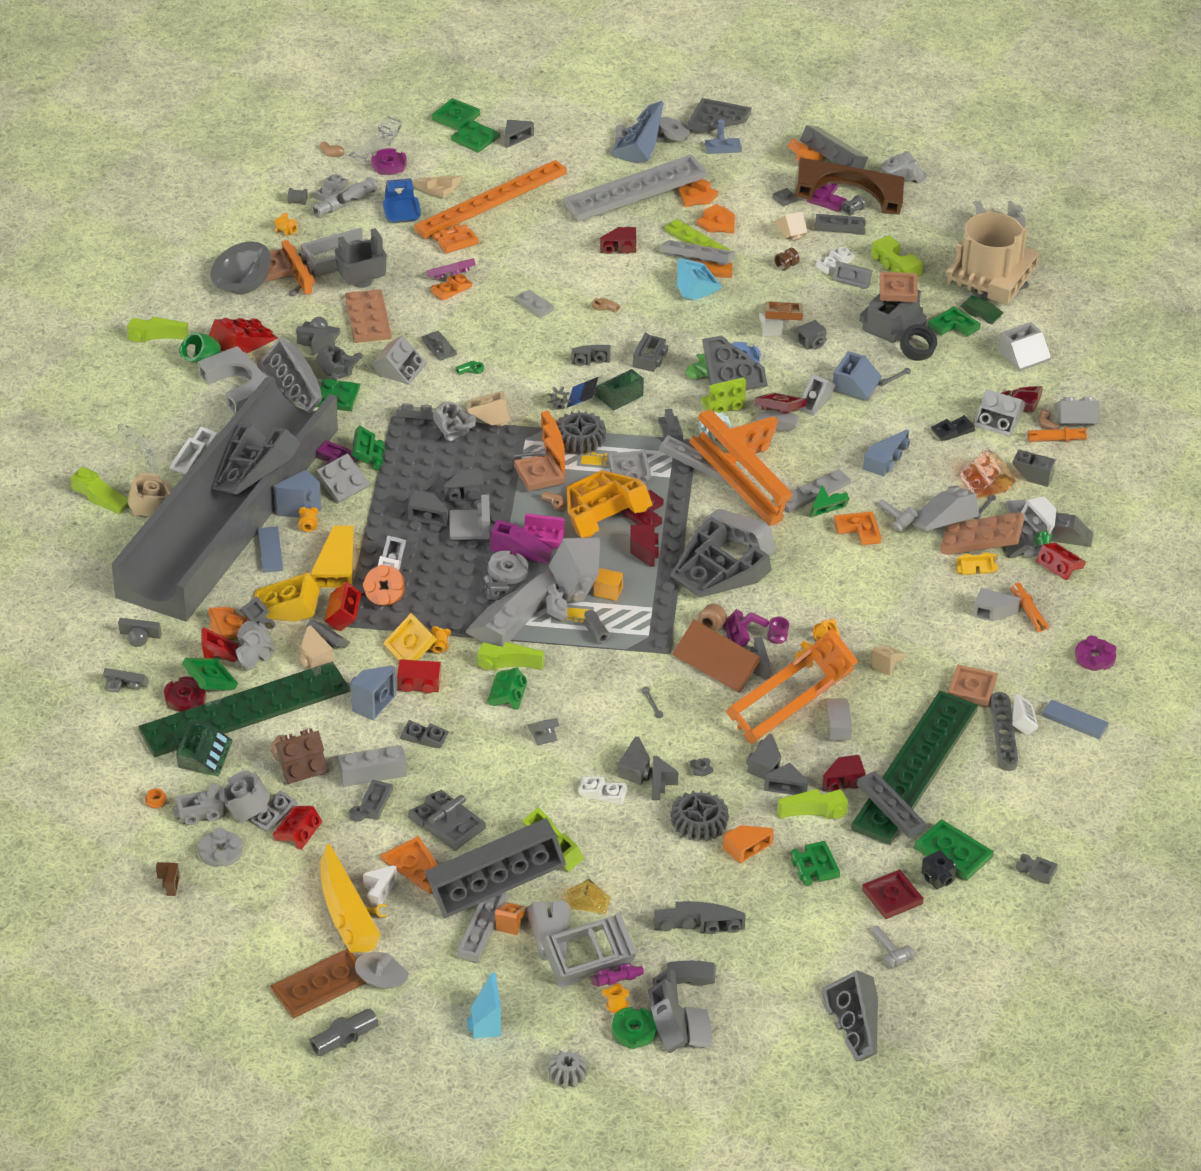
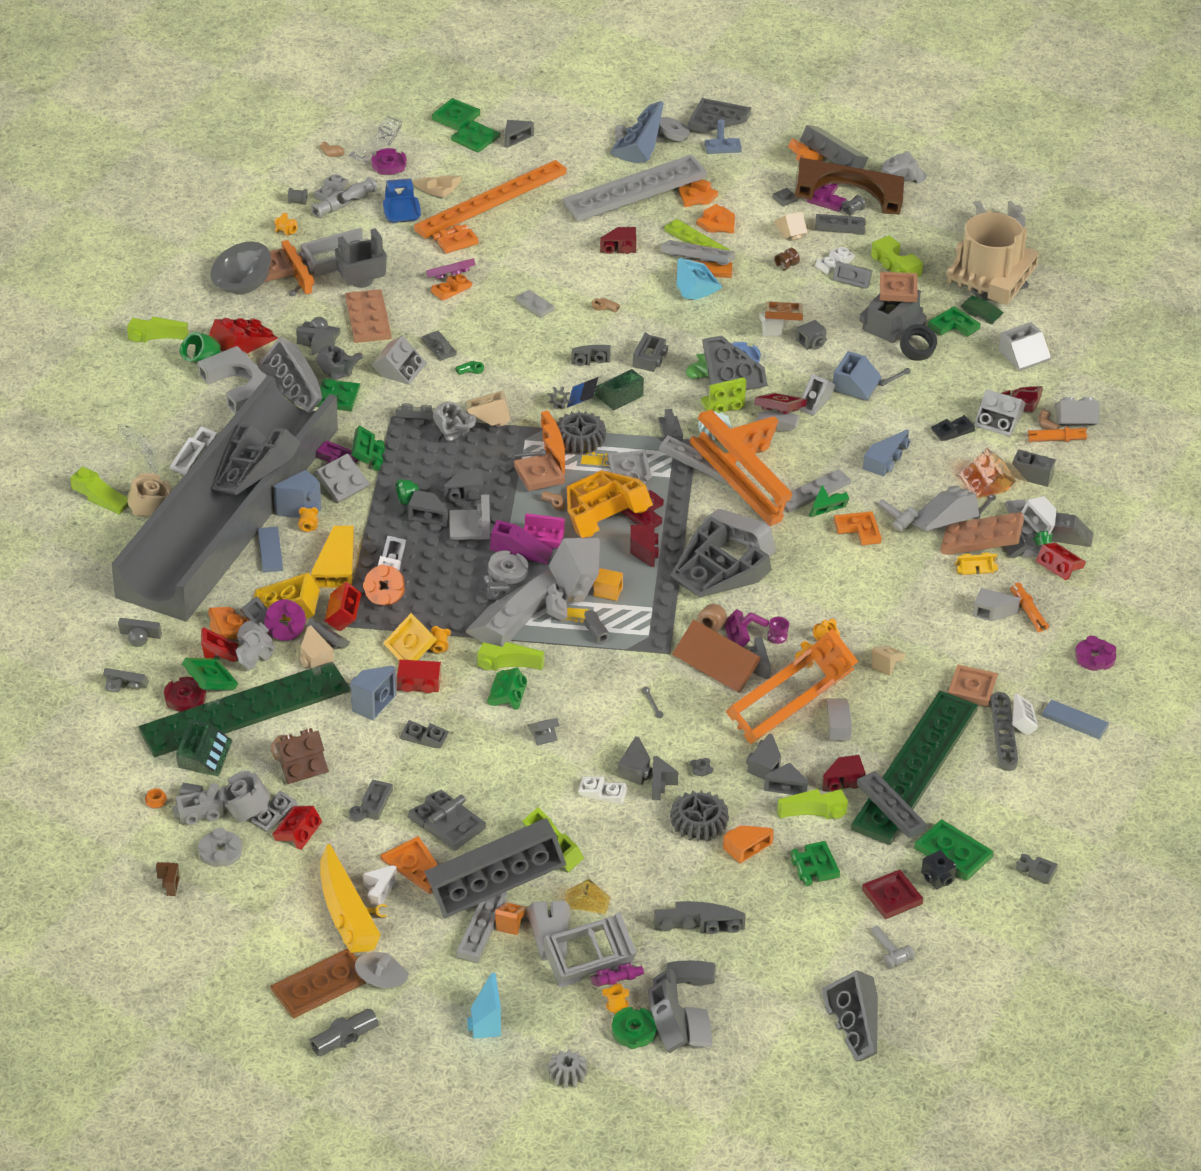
light grey slope [335,745,407,787] -> none
none -> dark grey hinge [180,782,203,796]
none -> magenta plate [264,599,306,641]
none -> green cone [396,479,419,505]

